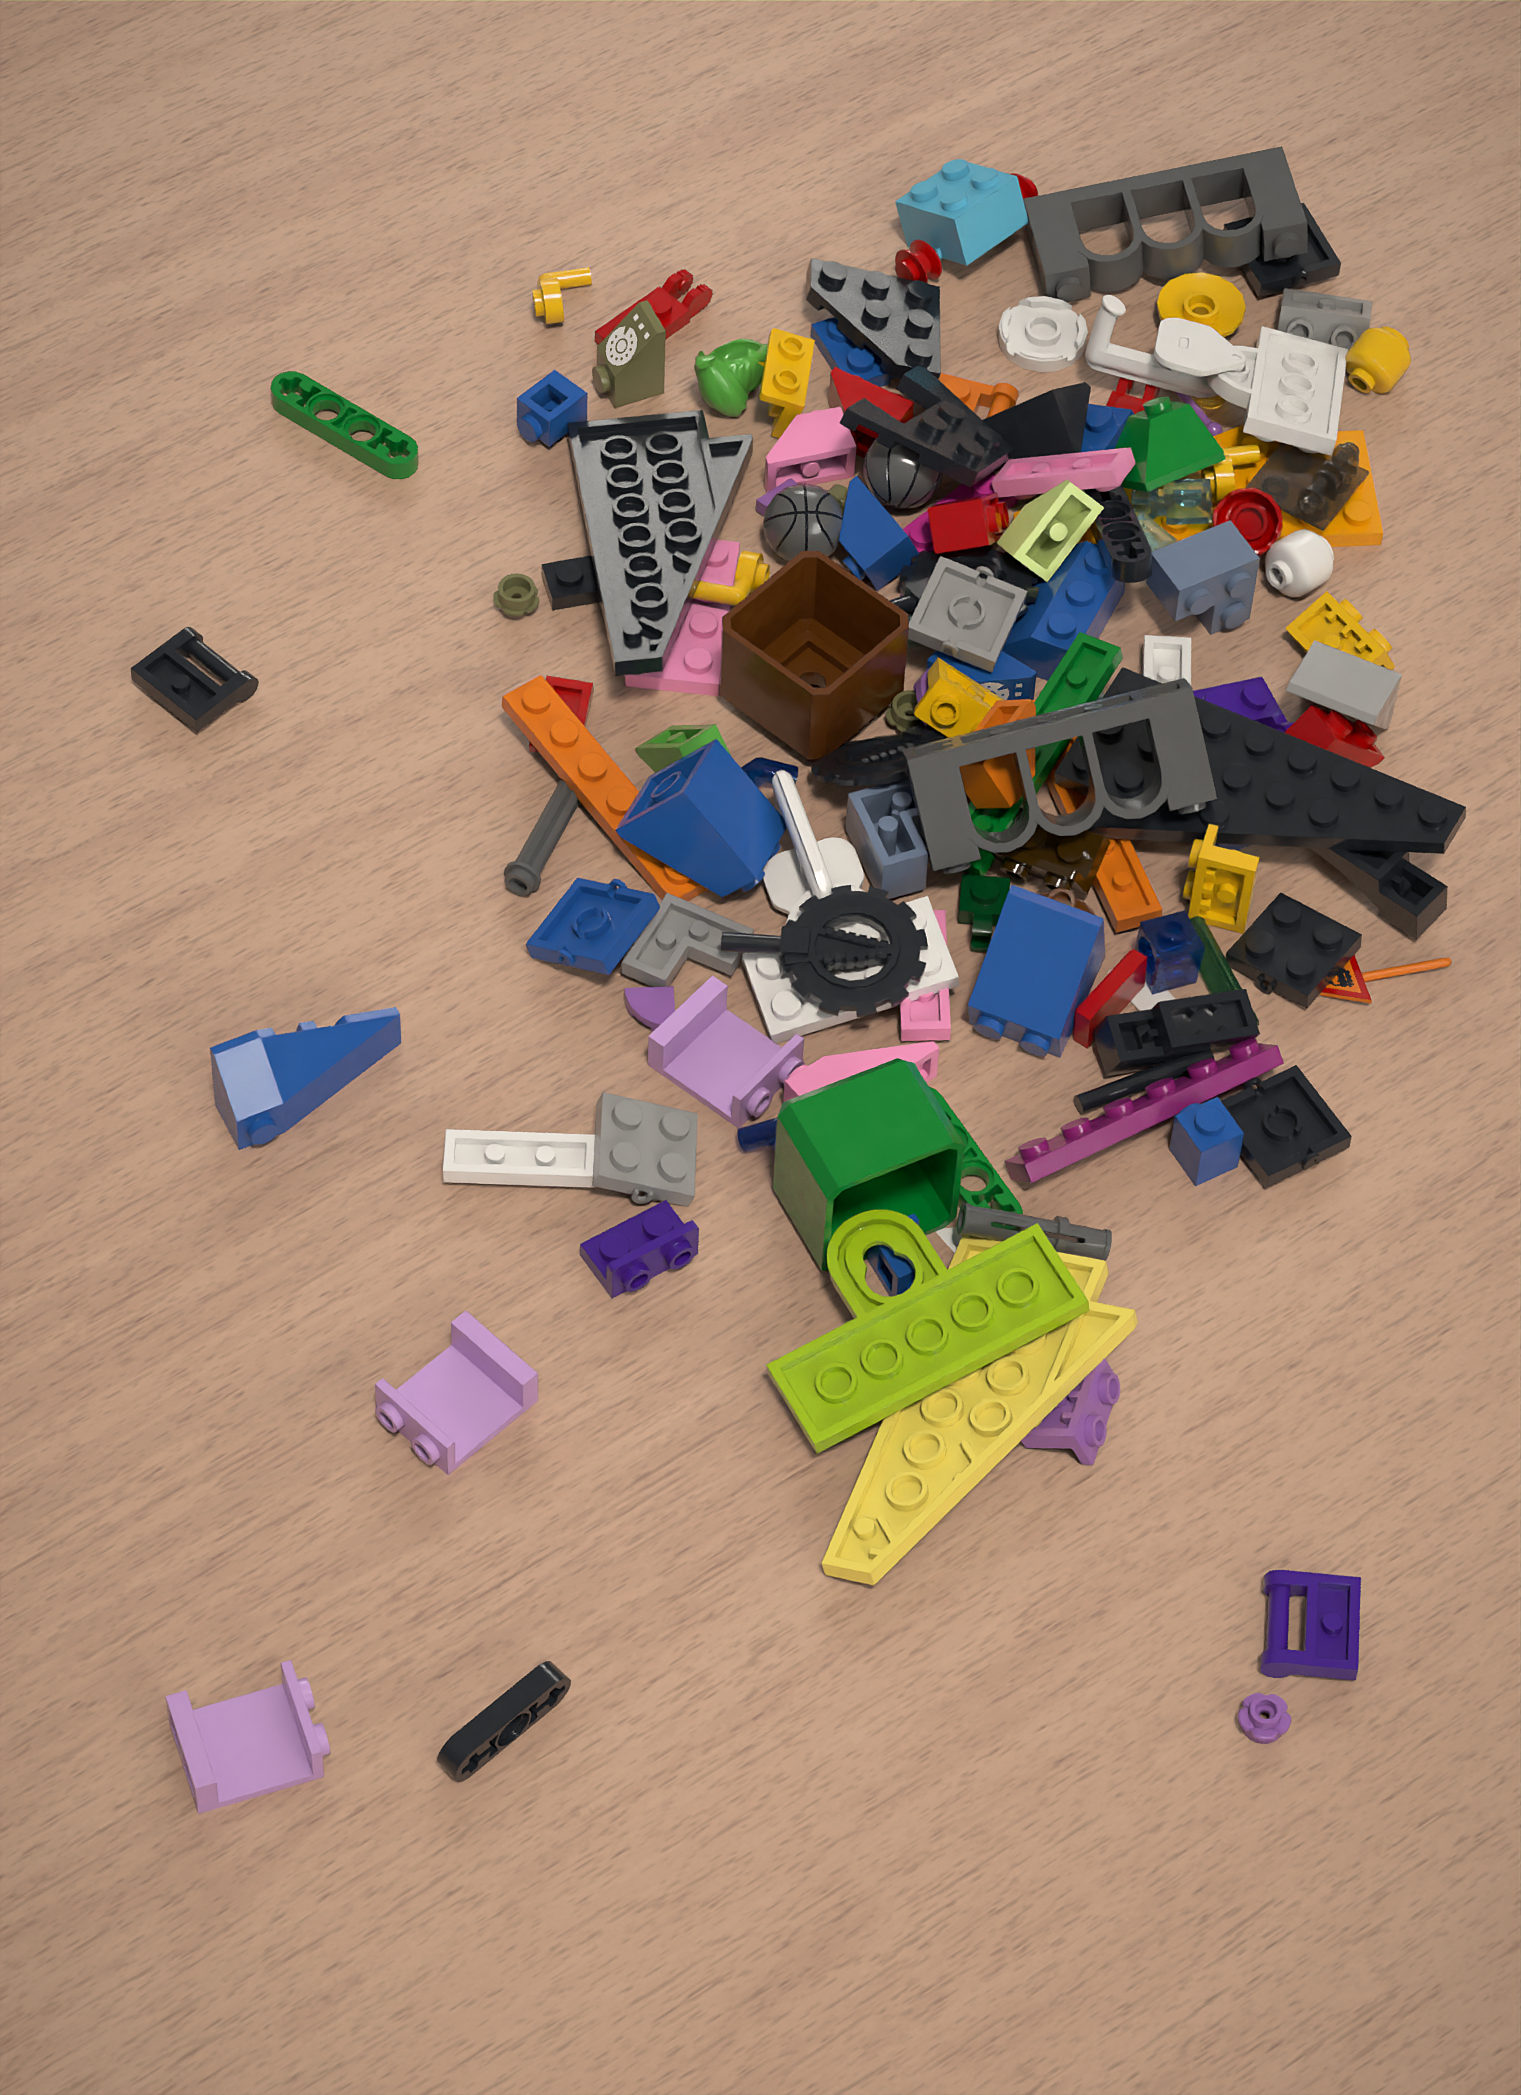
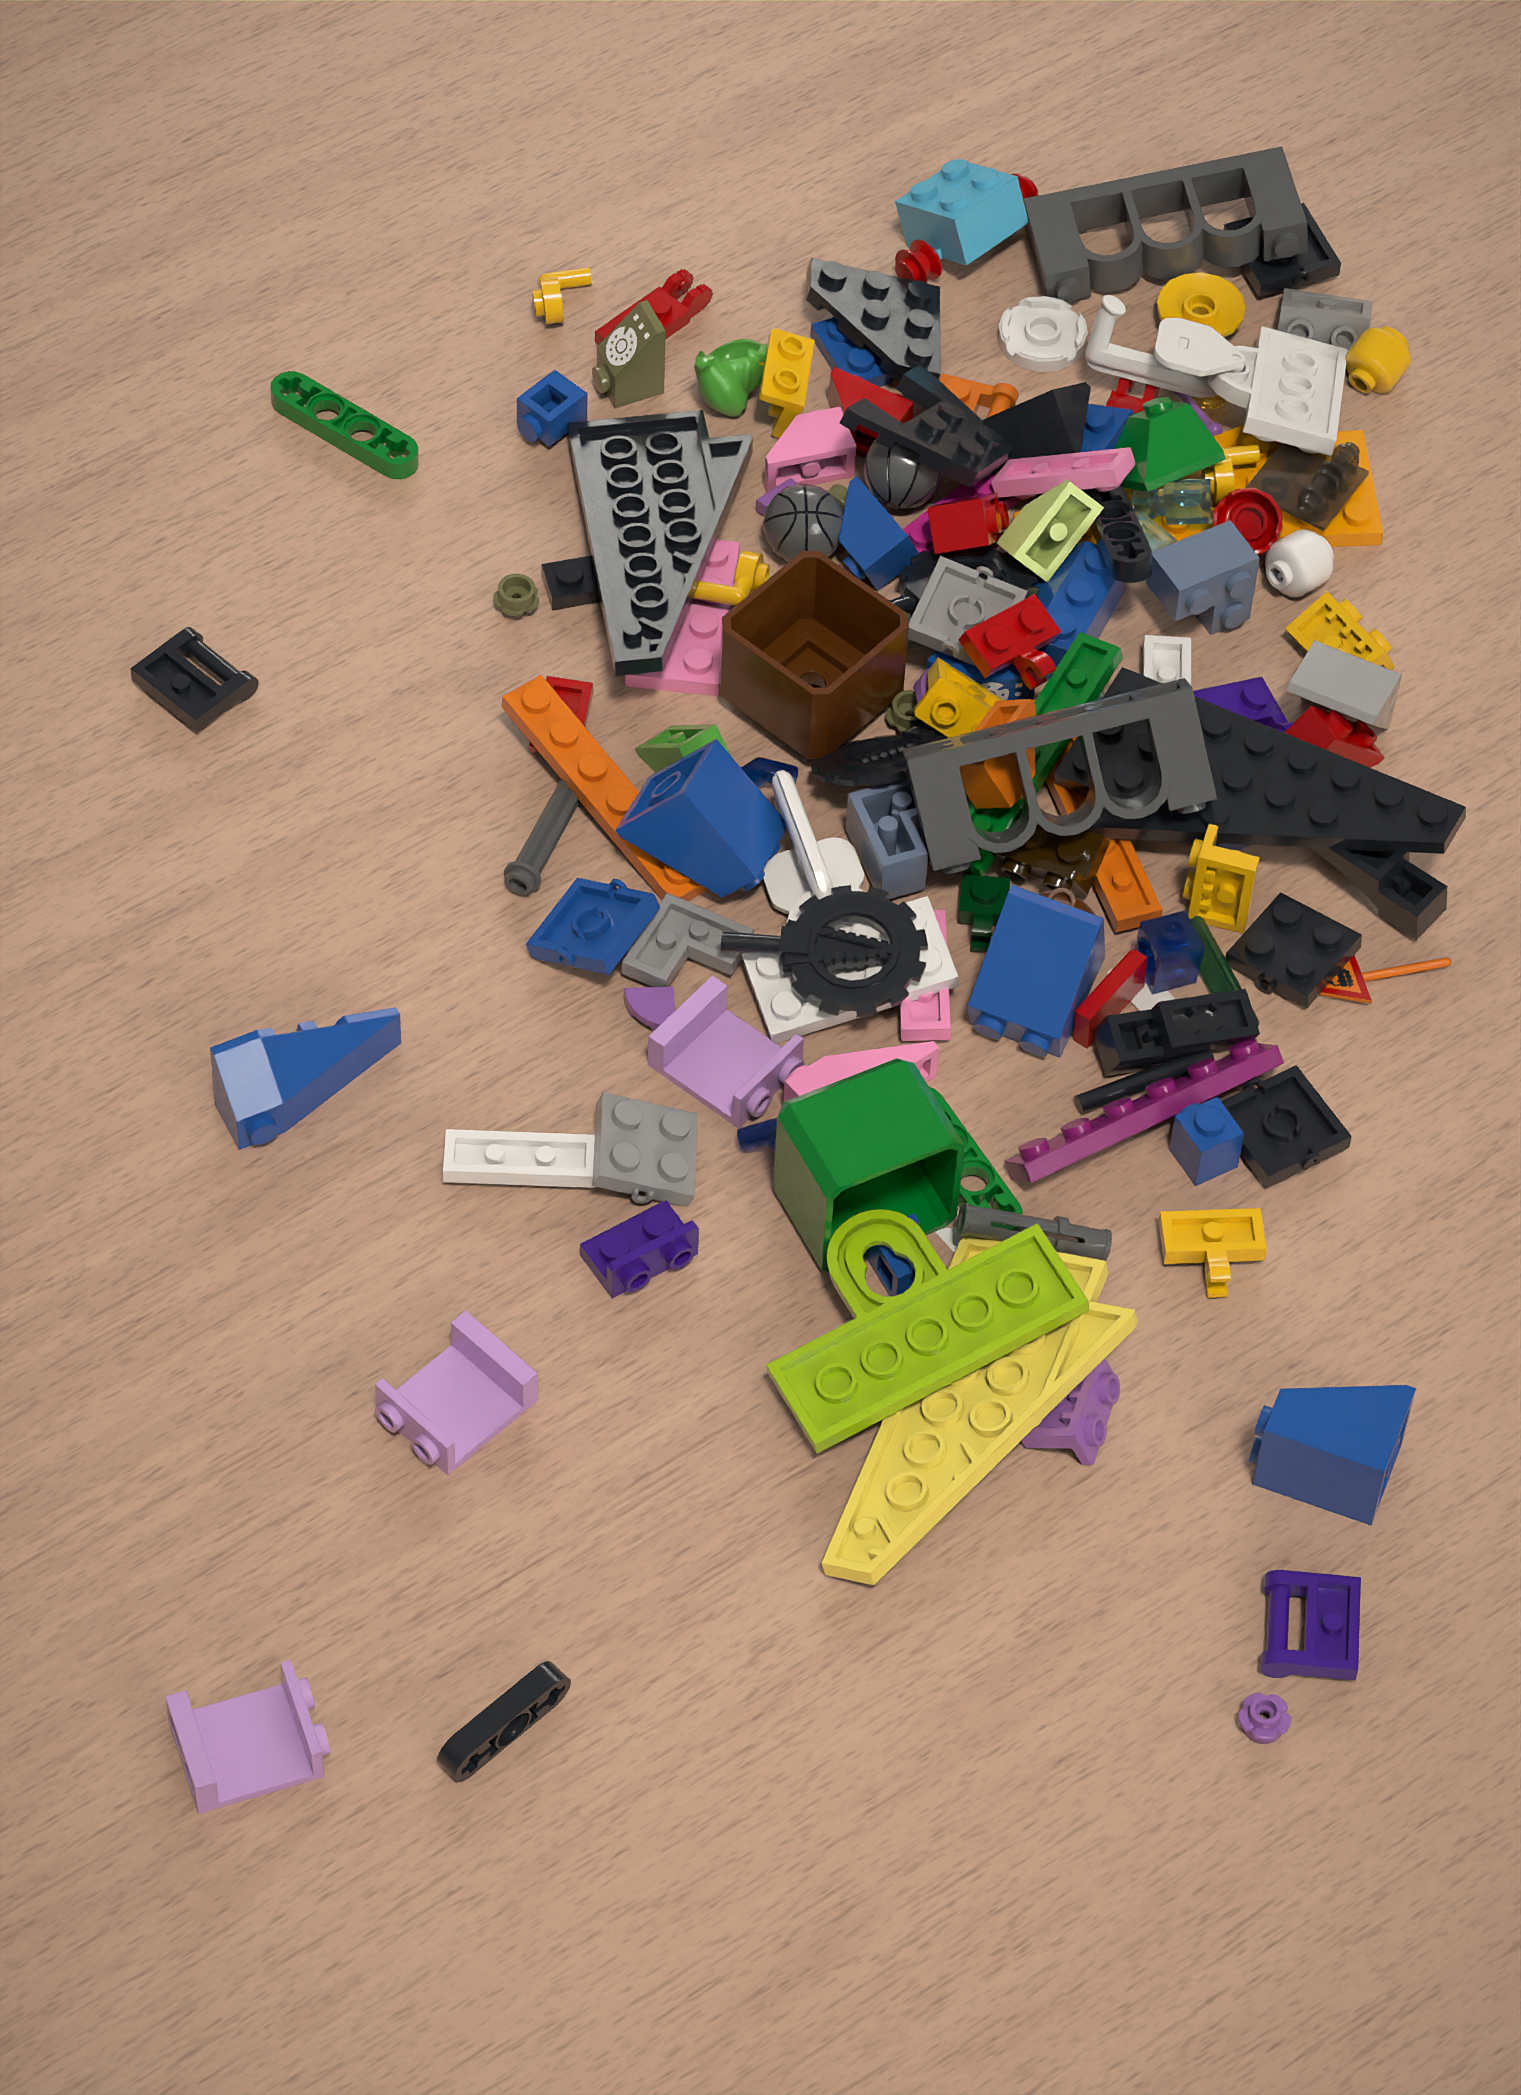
none -> red plate [958,594,1062,690]
none -> yellow plate [1158,1208,1267,1298]
none -> blue slope [1248,1385,1416,1526]

